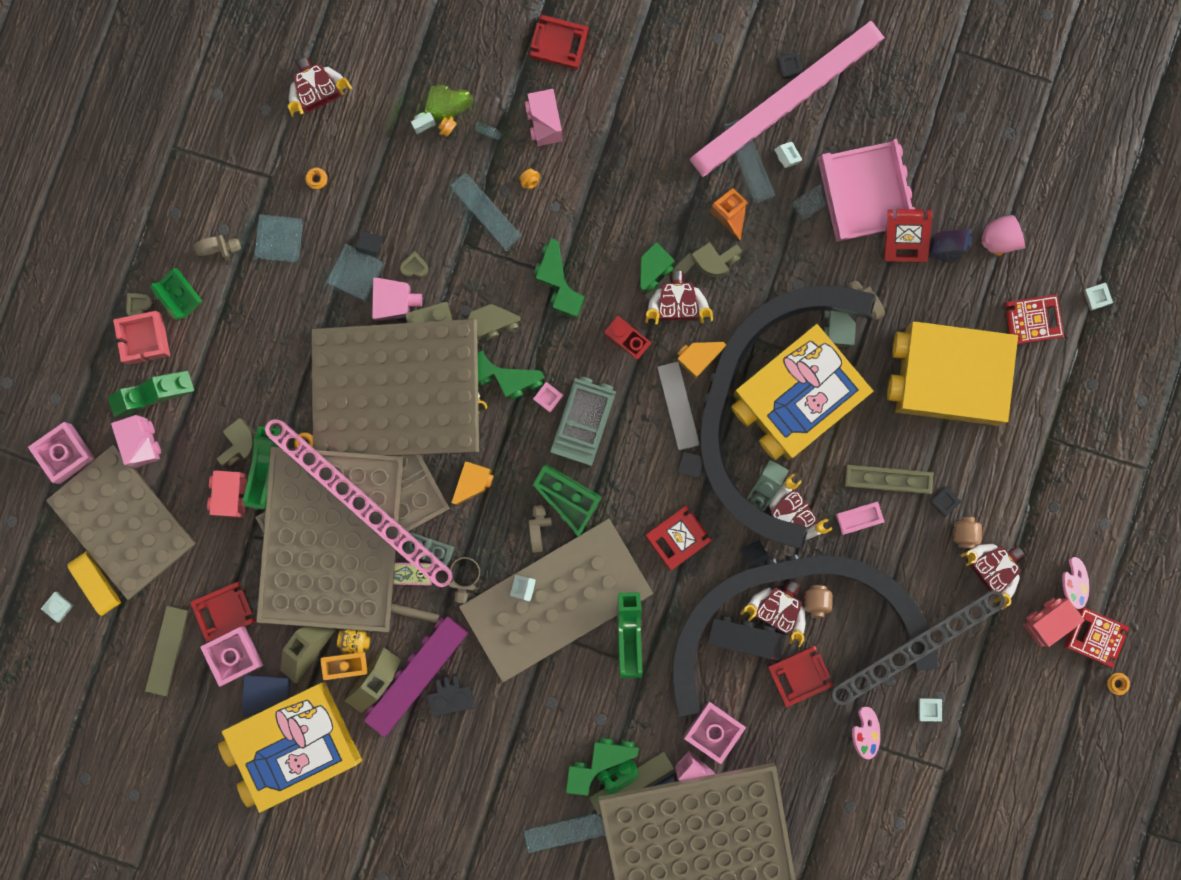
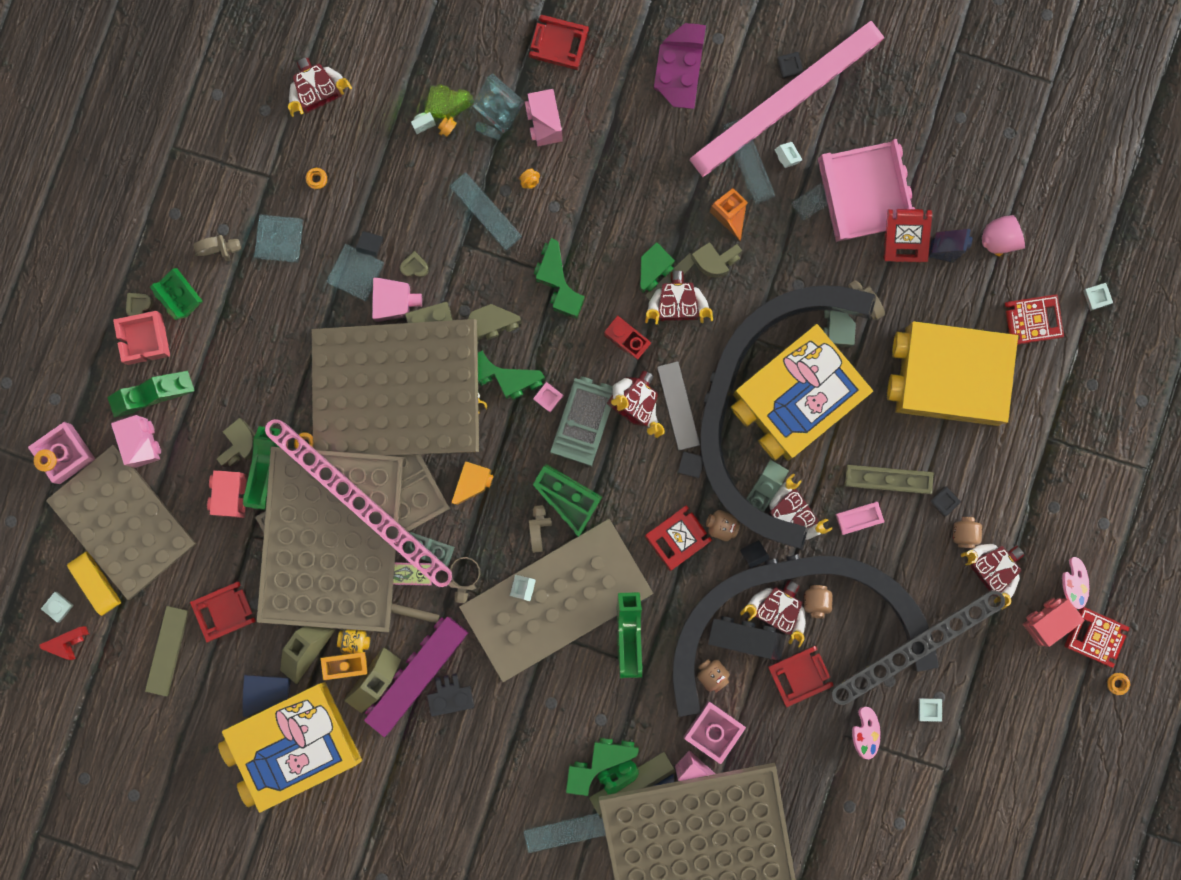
bright pink slope [200,626,264,687] -> none
light orange slope [677,342,726,379] -> none
none -> light orange plate [34,449,57,472]
none -> red slope [39,626,89,660]
none -> clear light blue plate [472,74,525,133]
none -> torso [607,371,664,438]
none -> magenta piece [654,23,706,109]
none -> medium nougat head [697,659,730,692]
none -> medium nougat head [706,510,740,541]

